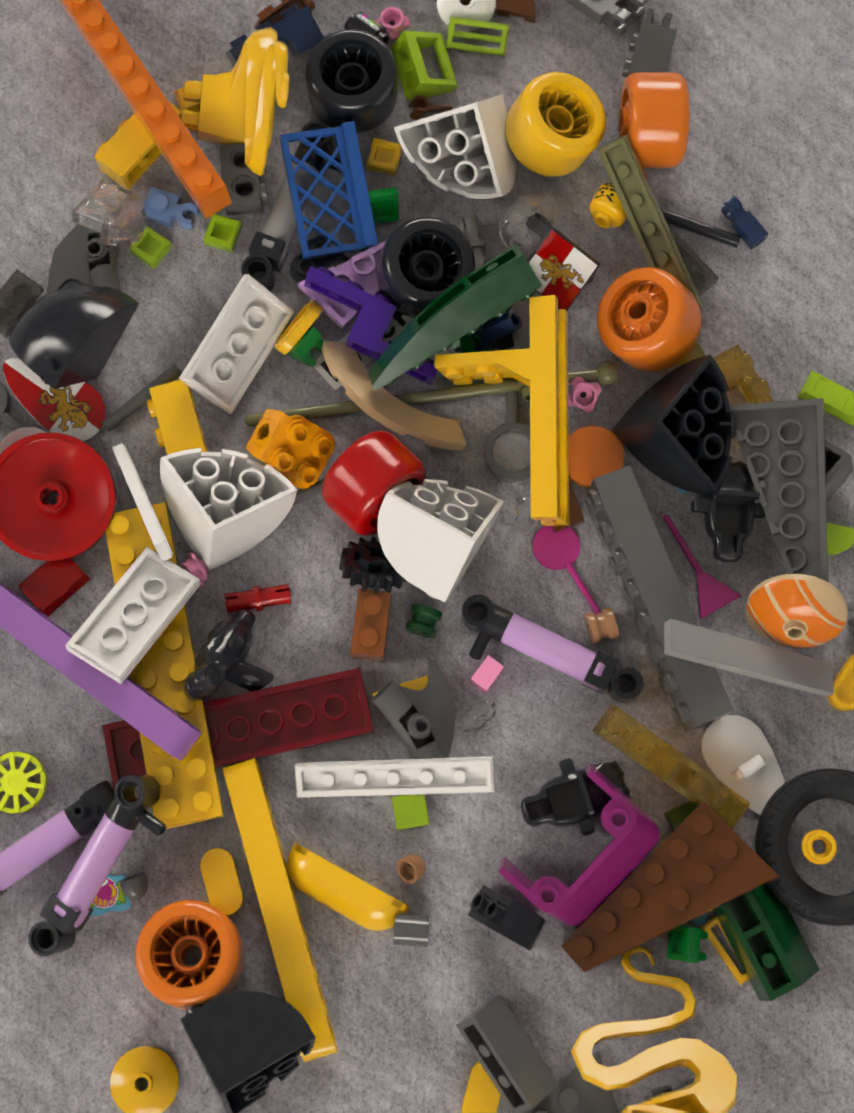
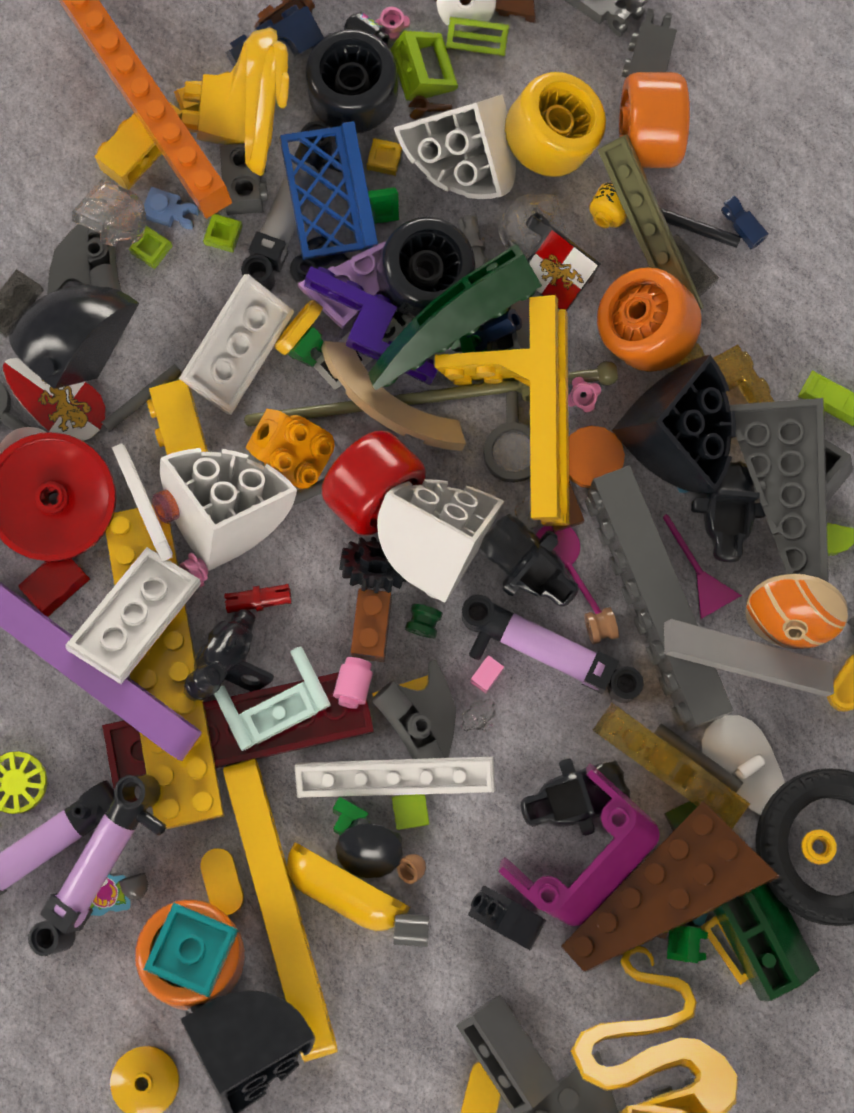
none -> teal tile [143,903,239,998]
none -> clear pink tile [152,489,180,524]
none -> light aqua plate [214,646,331,751]
none -> bright pink brick [333,657,373,709]
none -> green tile [333,797,369,835]
none -> black dish [335,818,403,878]
none -> black piece [480,514,579,607]
none -> dark grey bar [654,723,744,793]

